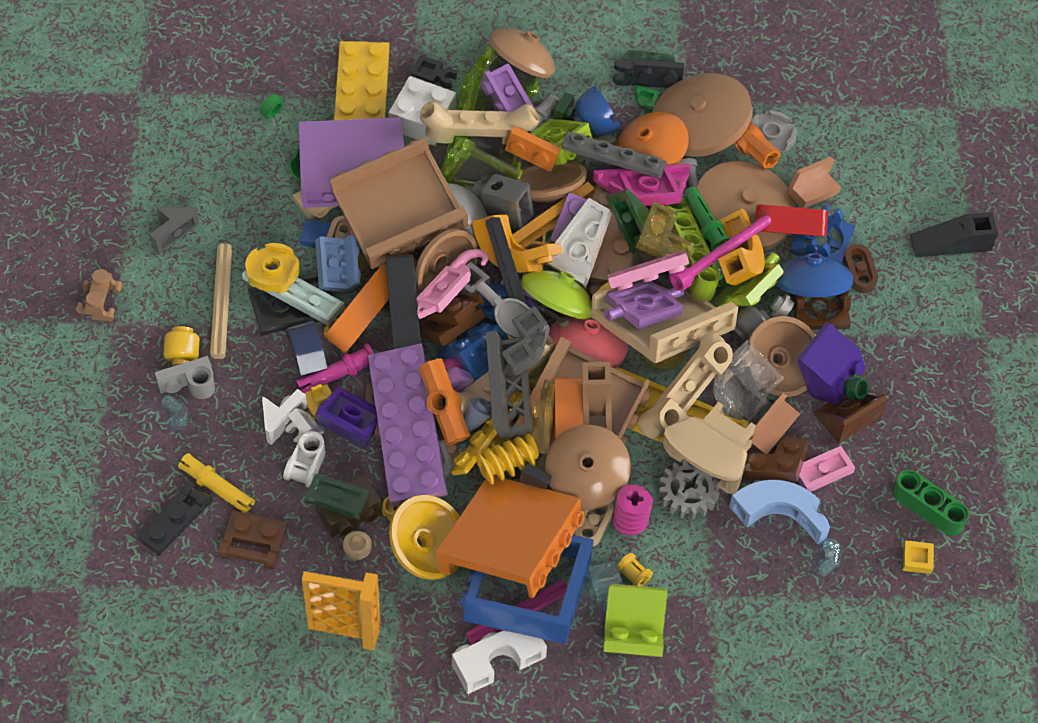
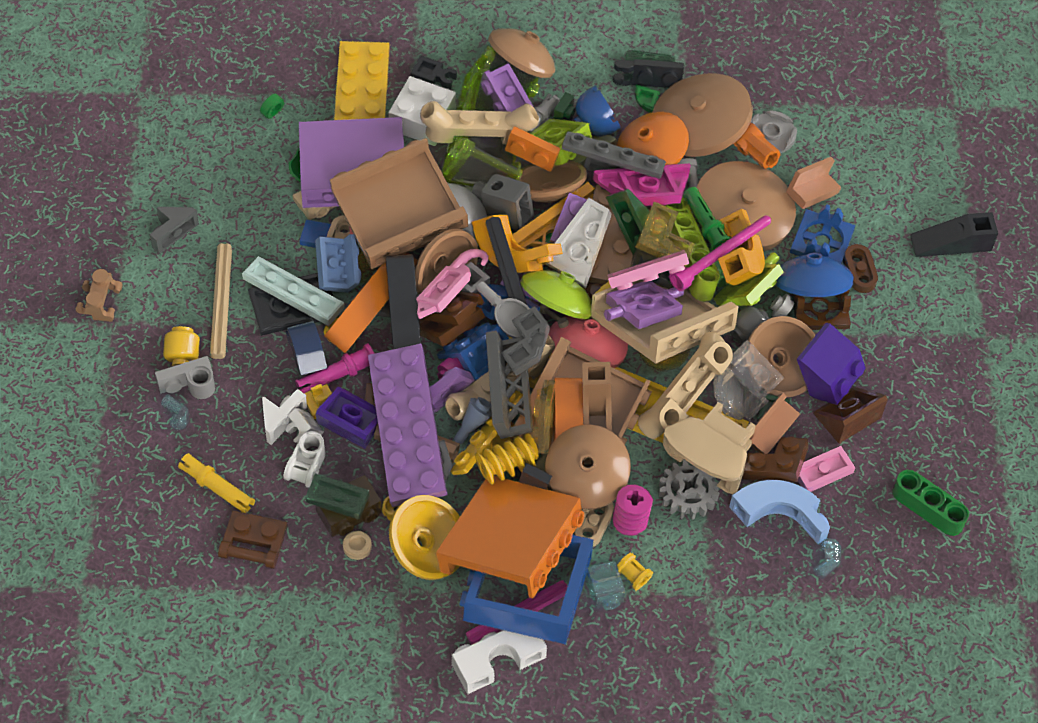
black plate [137,481,213,556] -> none
yellow plate [245,243,300,293] -> none
light orange fence [302,571,381,650] -> none
orange piece [418,359,470,445] -> none
lime bracket [604,584,667,657] -> none
red beam [755,204,829,237] -> none
dark green plate [844,374,869,400] -> none
yellow plate [903,540,934,574] -> none

